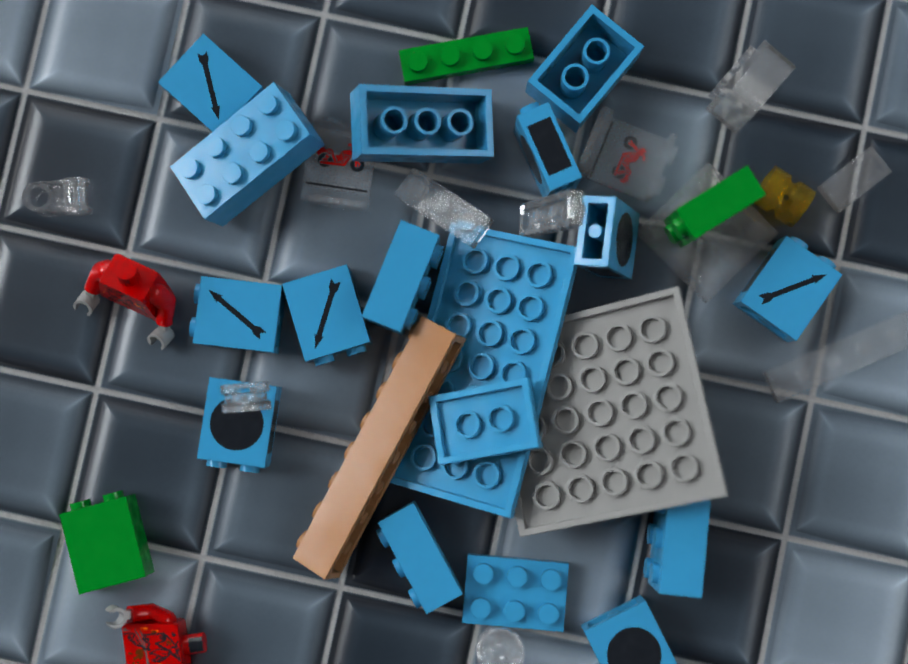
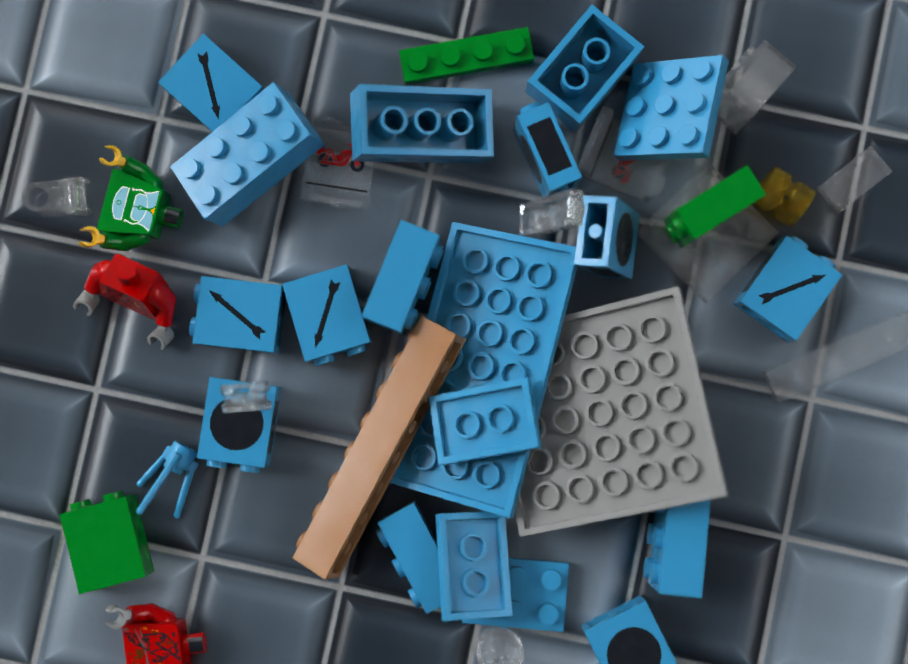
clear plate [394,167,494,249] -> none
none -> green torso [78,145,184,251]
none -> dark azure plant [136,440,200,519]
none -> dark azure plate [436,511,513,621]
none -> dark azure plate [613,55,729,161]

